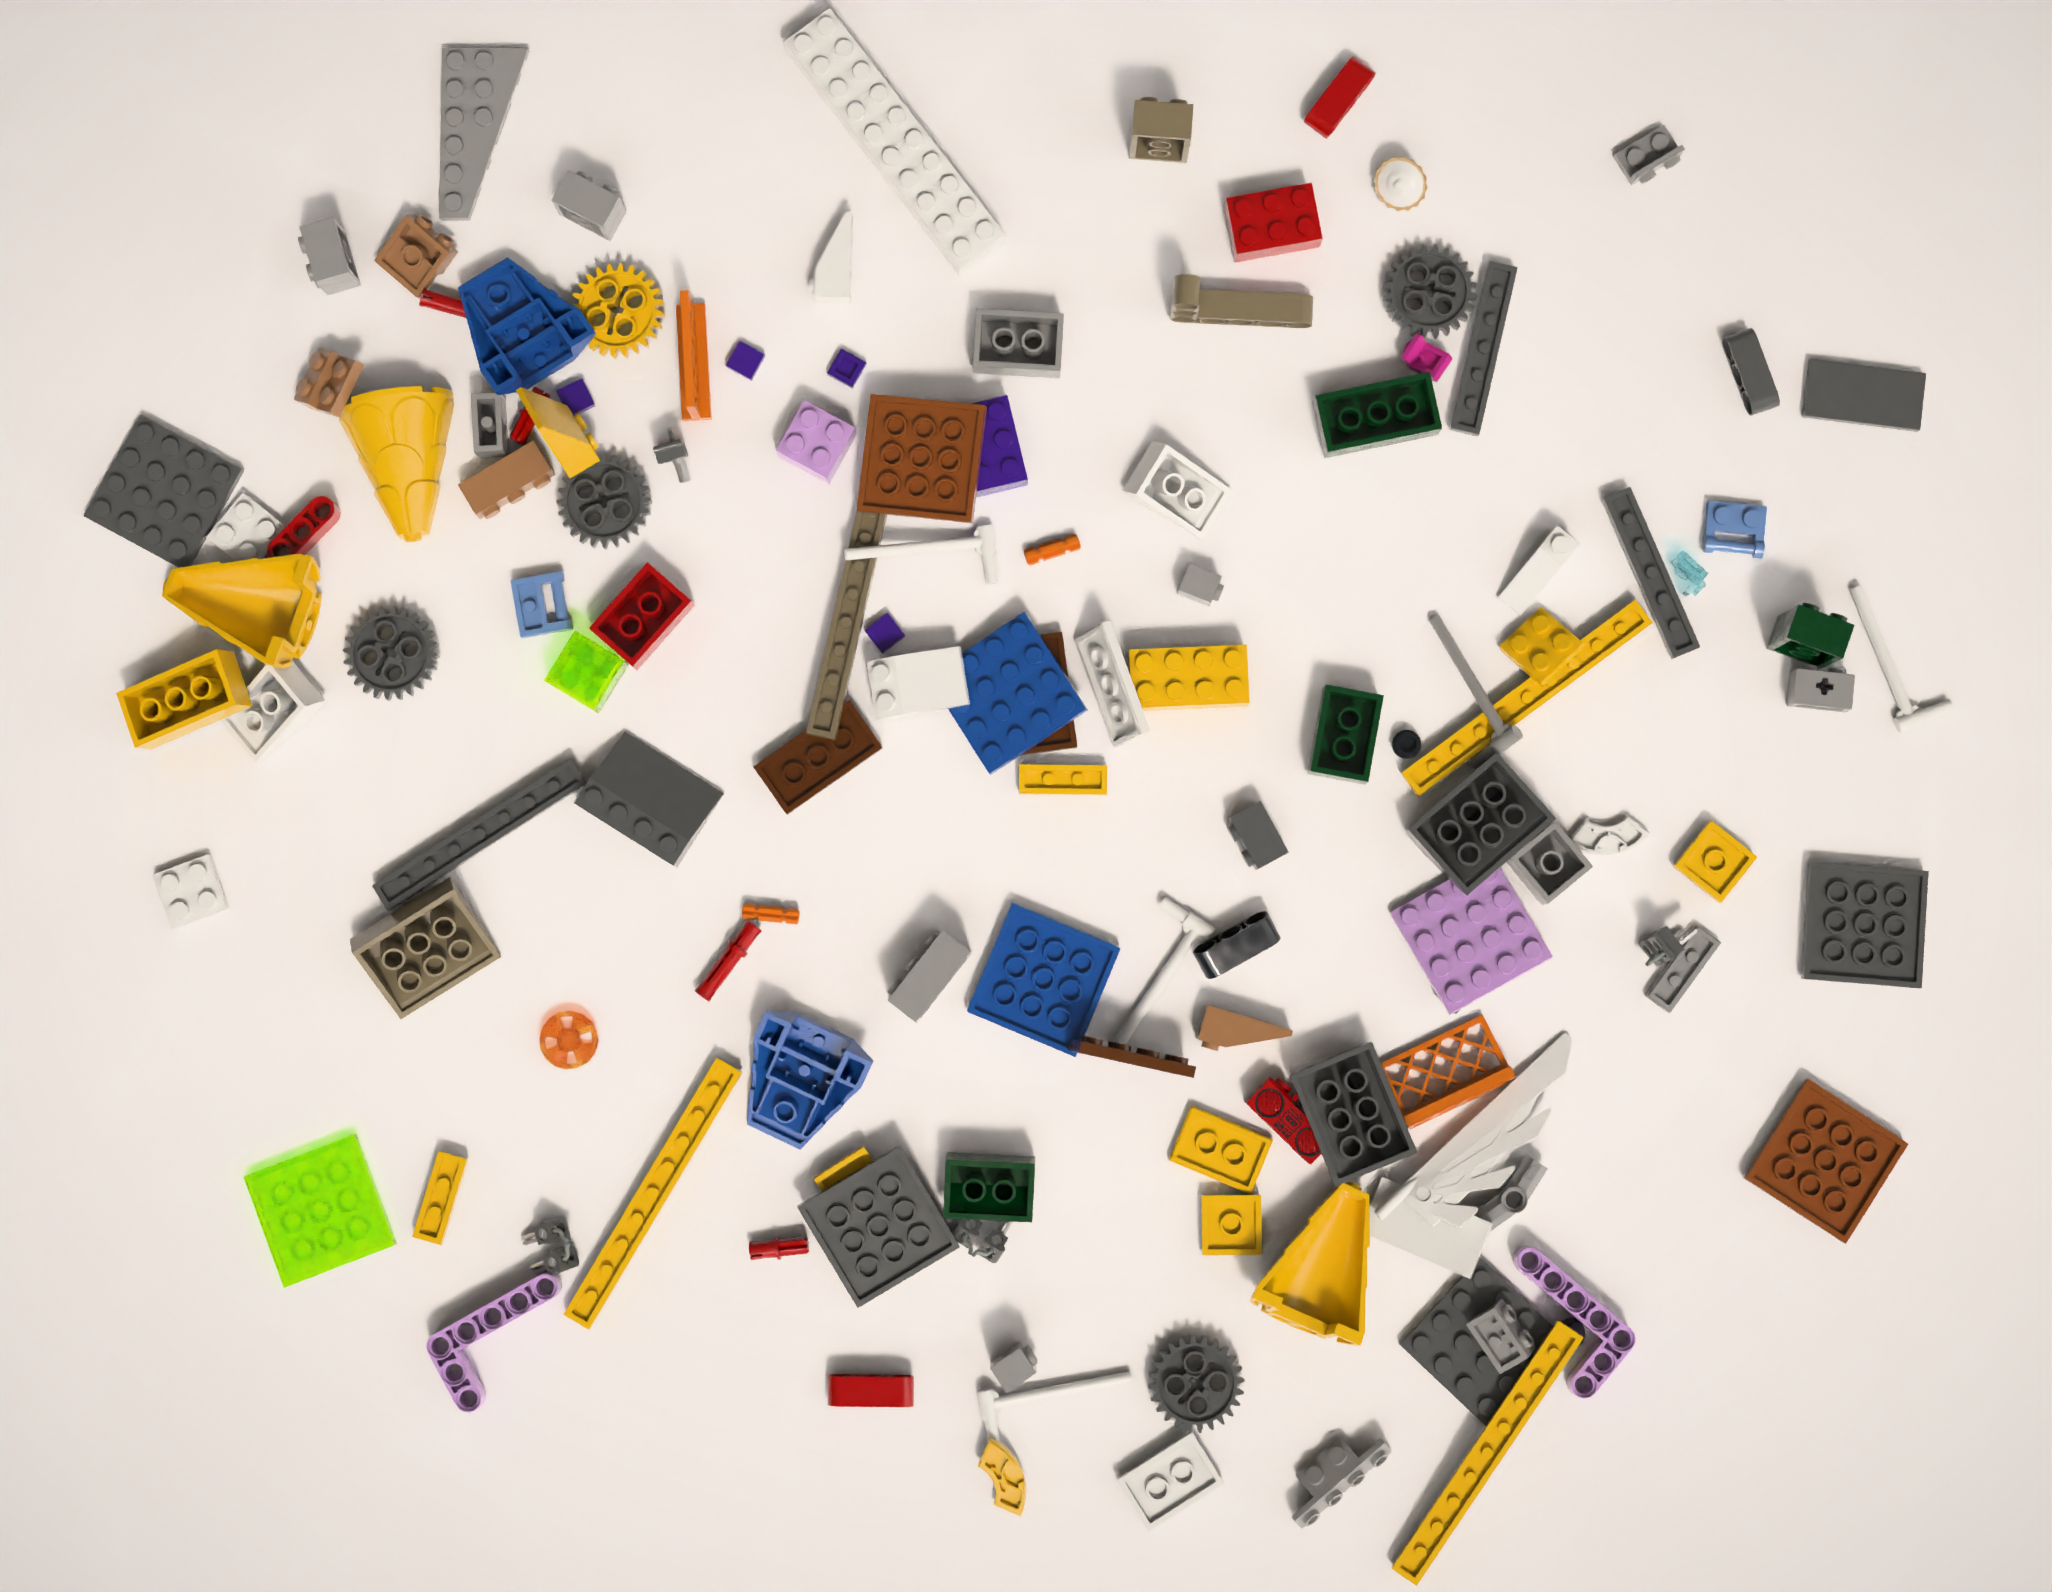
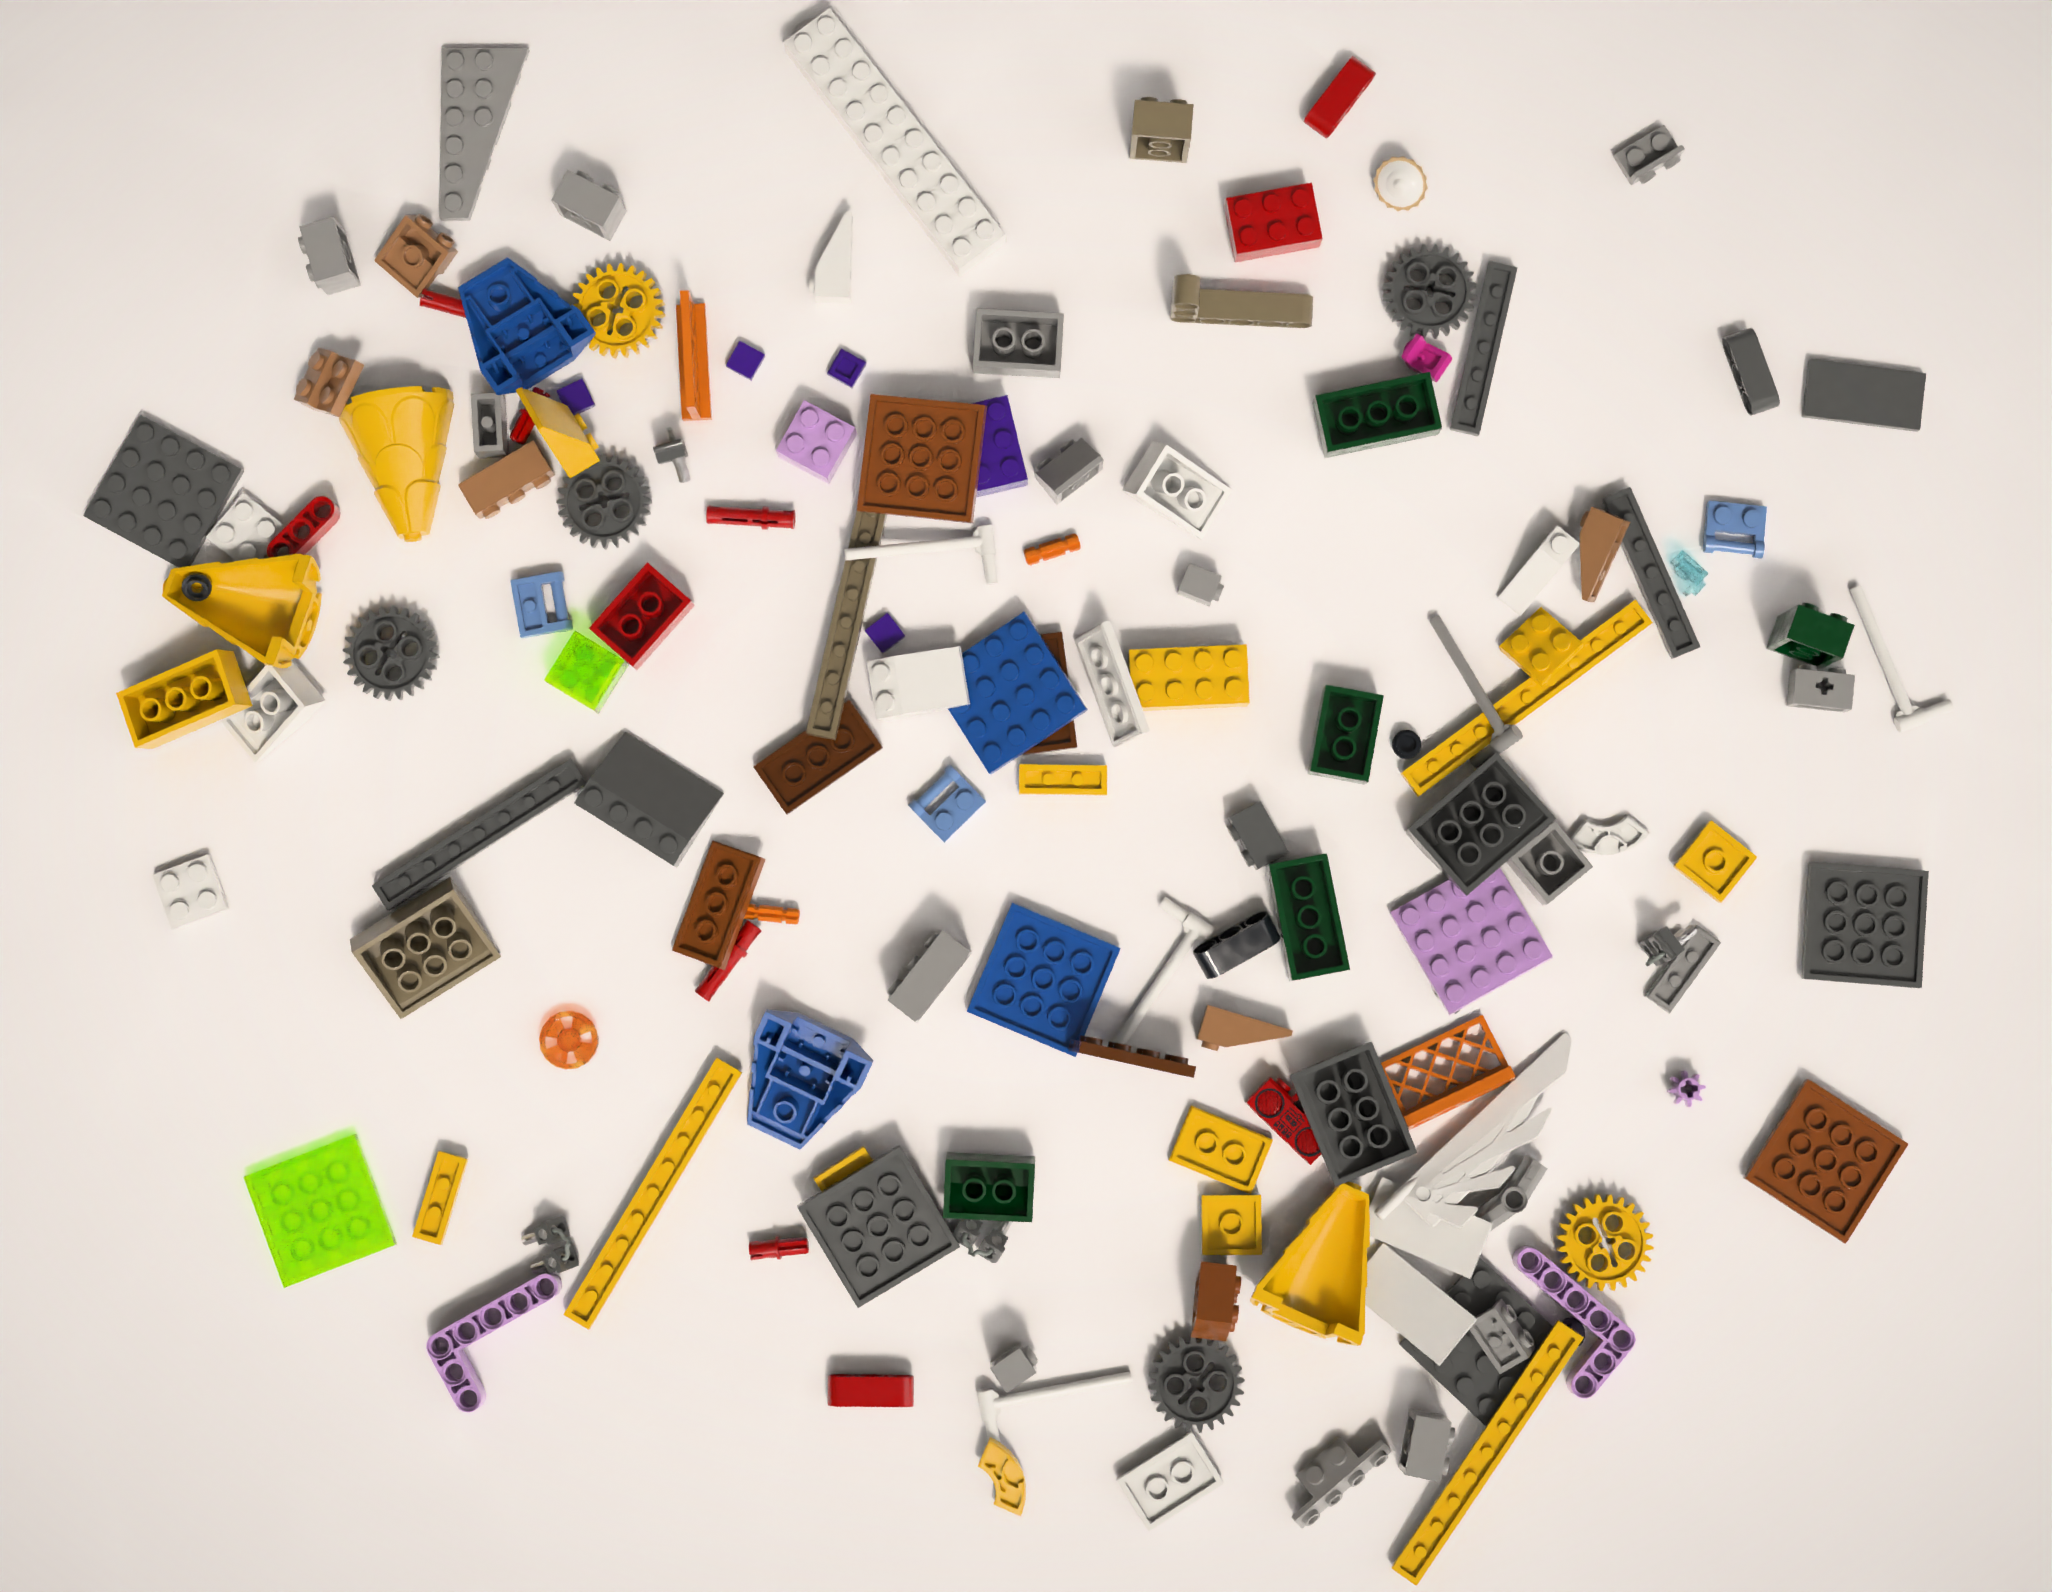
none -> black plate [182,573,212,601]
none -> dark orange tile [671,840,766,970]
none -> red pin [706,505,796,530]
none -> medium blue plate [908,764,986,843]
none -> light grey slope [1035,438,1104,505]
none -> dark orange brick [1191,1261,1241,1341]
none -> dark green brick [1266,853,1350,982]
none -> white tile [1365,1243,1477,1366]
none -> light grey brick [1398,1408,1455,1482]
none -> yellow gear [1556,1194,1654,1291]
none -> medium nougat slope [1580,507,1630,602]
none -> lavender gear [1667,1070,1706,1107]

